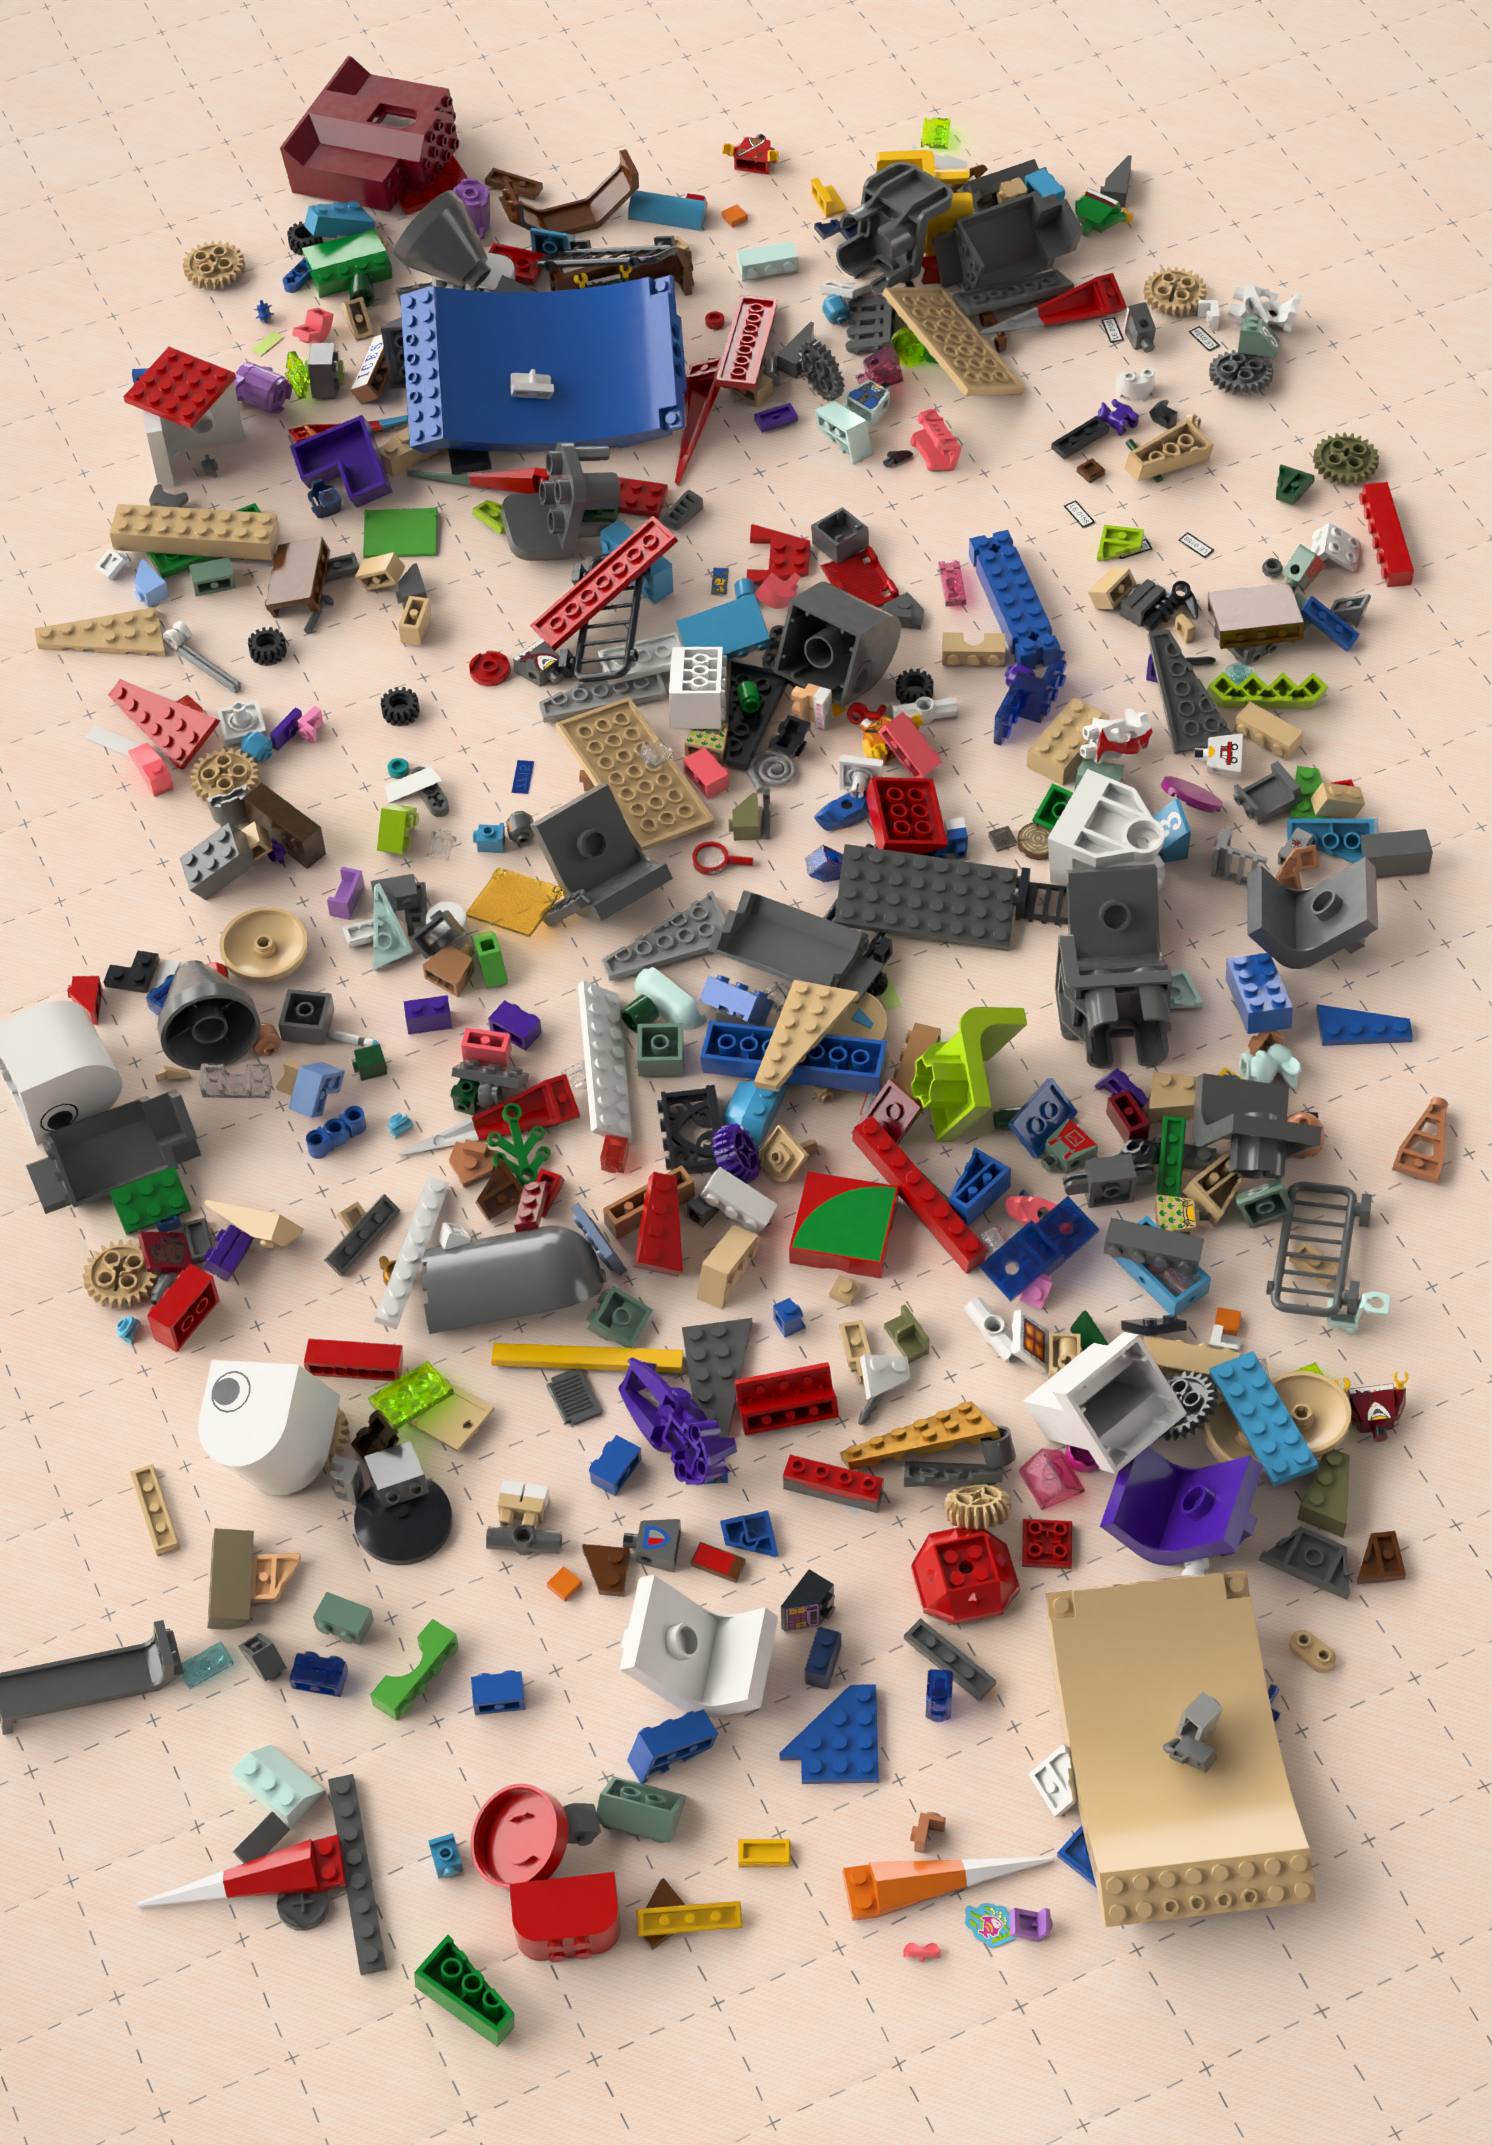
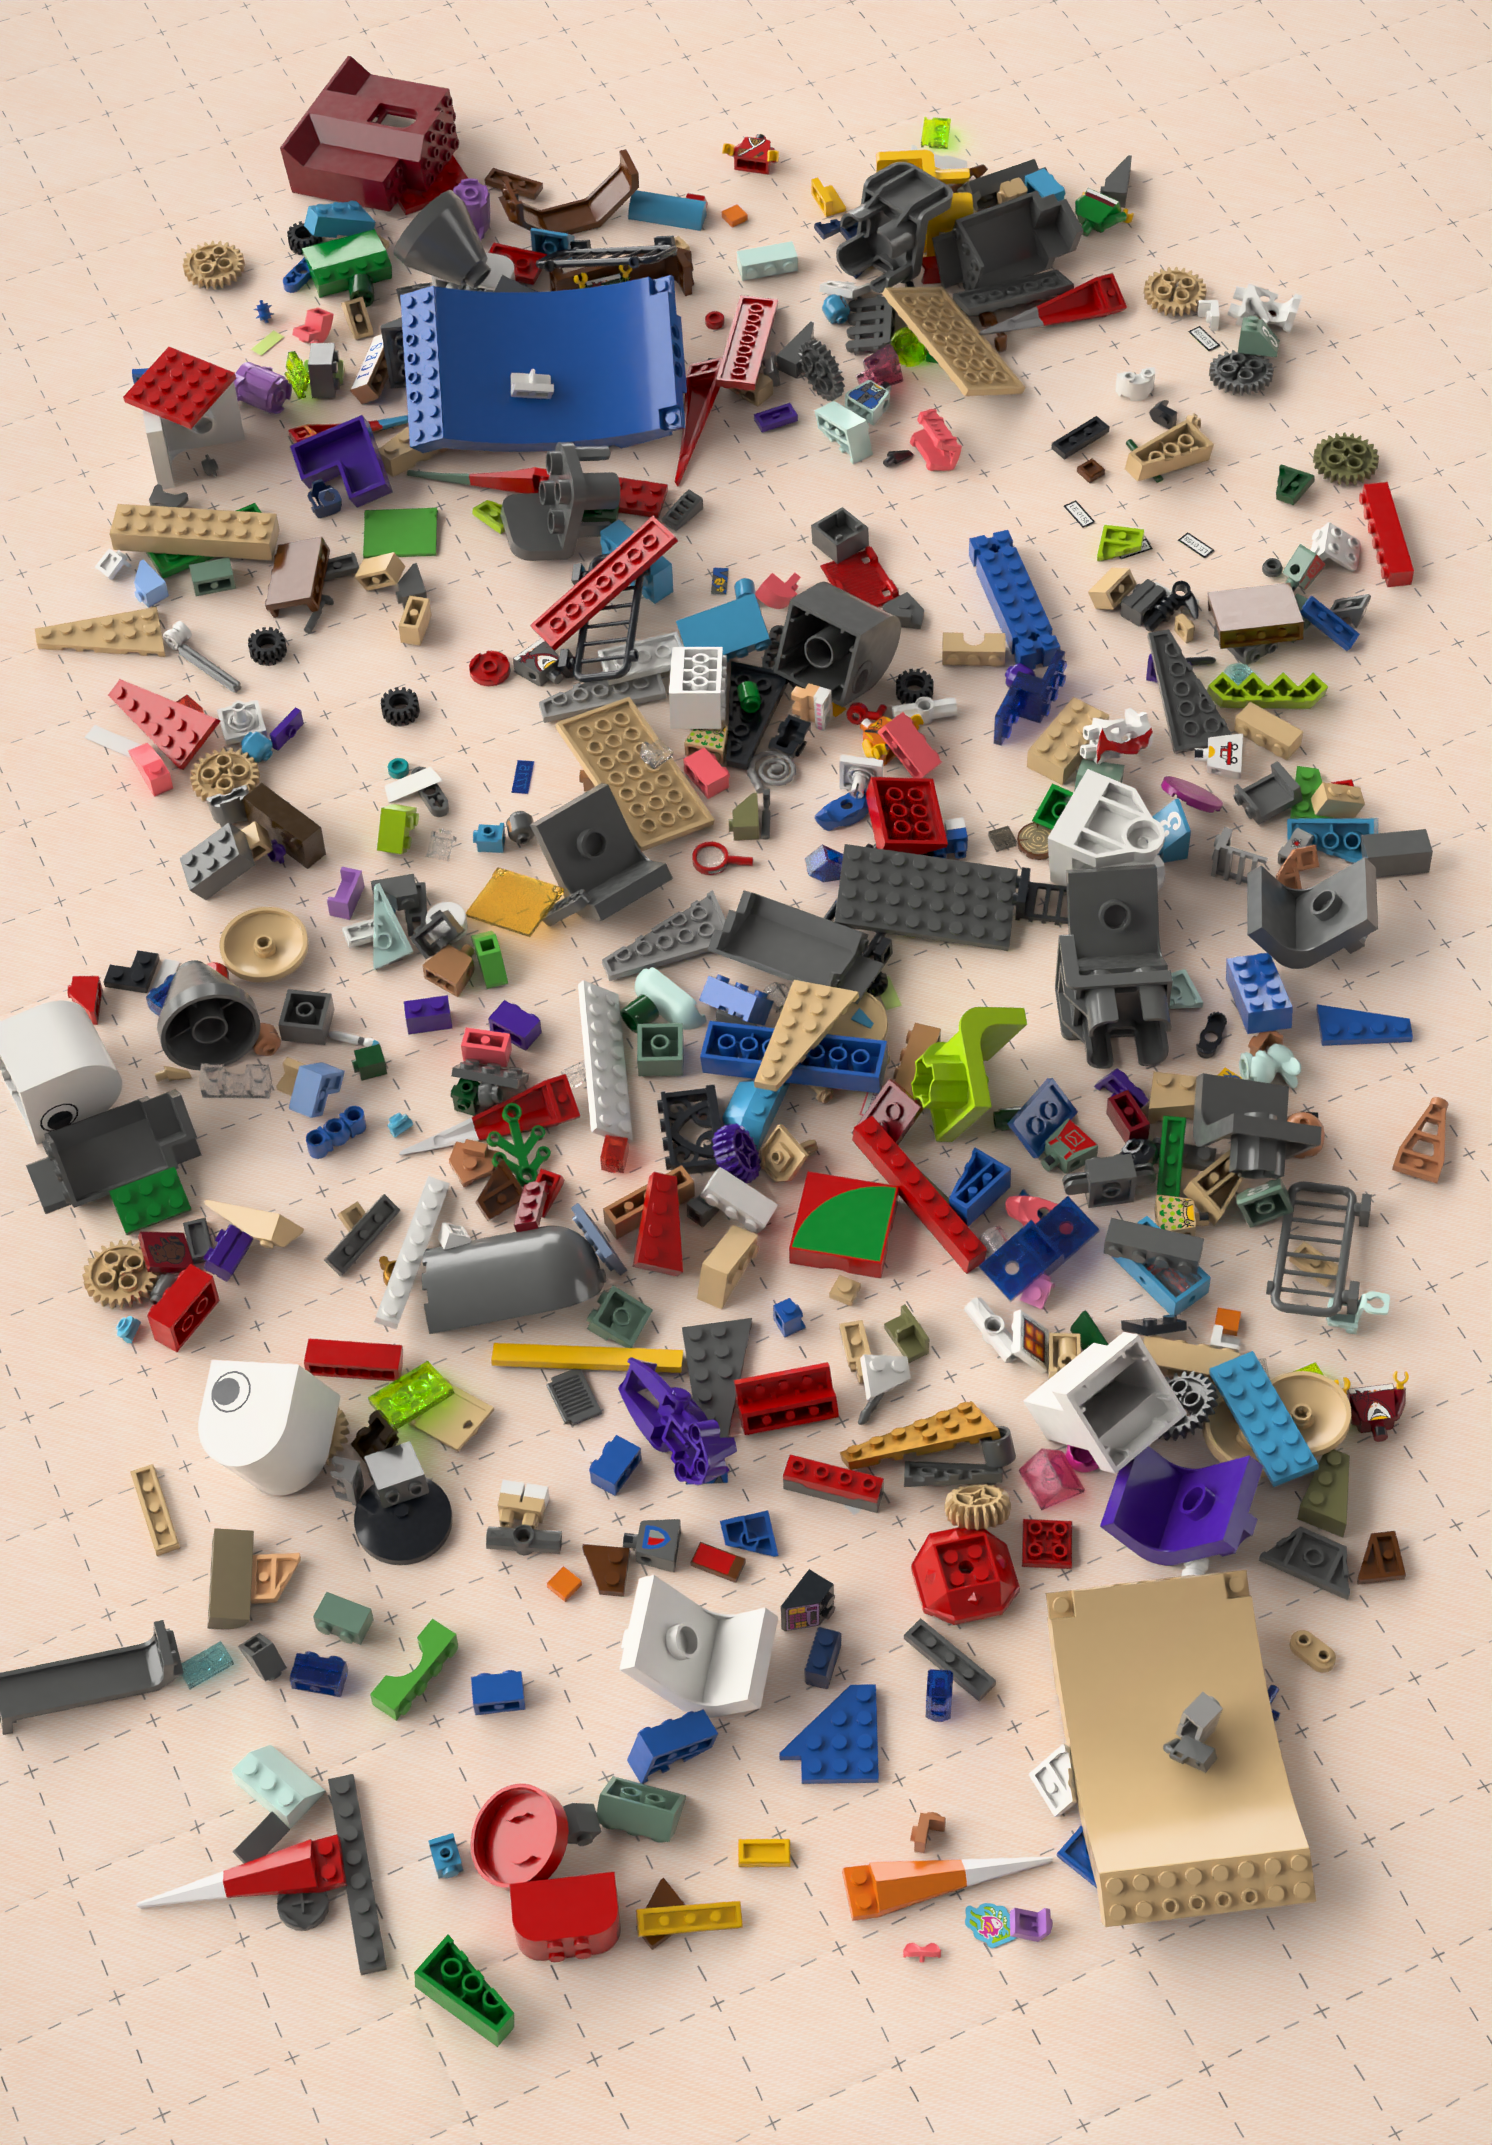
dark blue tile [155,1215,182,1232] -> none
bright pink bracket [297,706,323,744] -> none
black plate [448,448,492,475] -> none
red wing [746,524,811,584] -> none
clear pink plate [938,560,966,607] -> none
dark purple animal [1097,399,1139,436] -> none
sticker [1101,317,1124,343] -> none
dark grey torso [1123,302,1156,353] -> none
none -> black piece [1196,1012,1227,1059]

